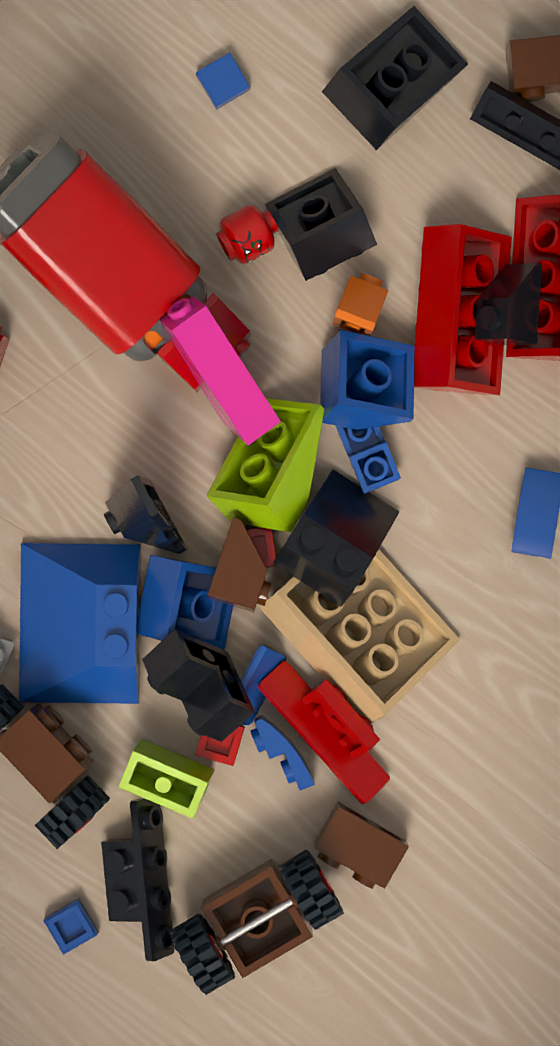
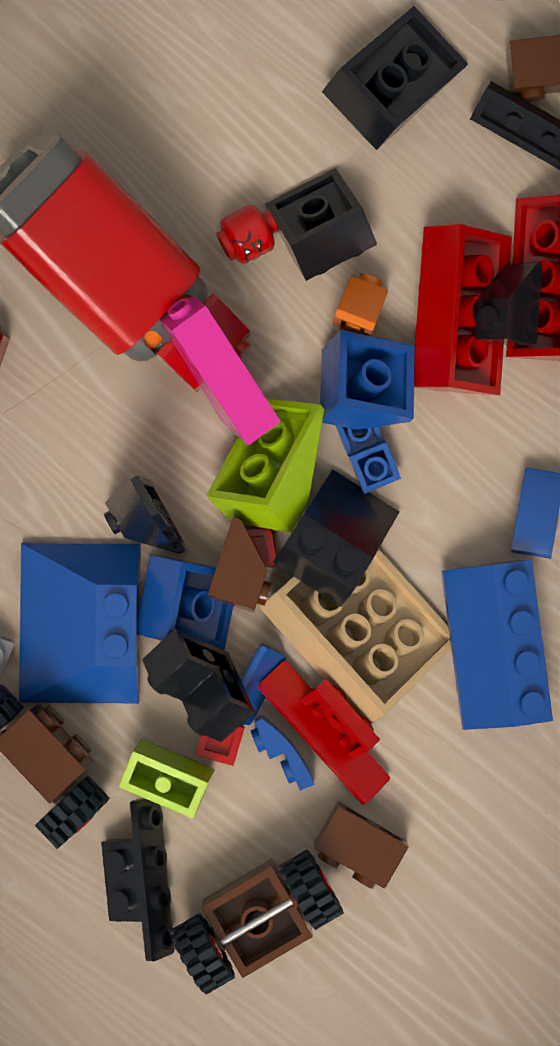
blue tile [43,898,99,955] -> none
blue tile [196,53,250,110] -> none
none -> blue slope [441,560,553,730]

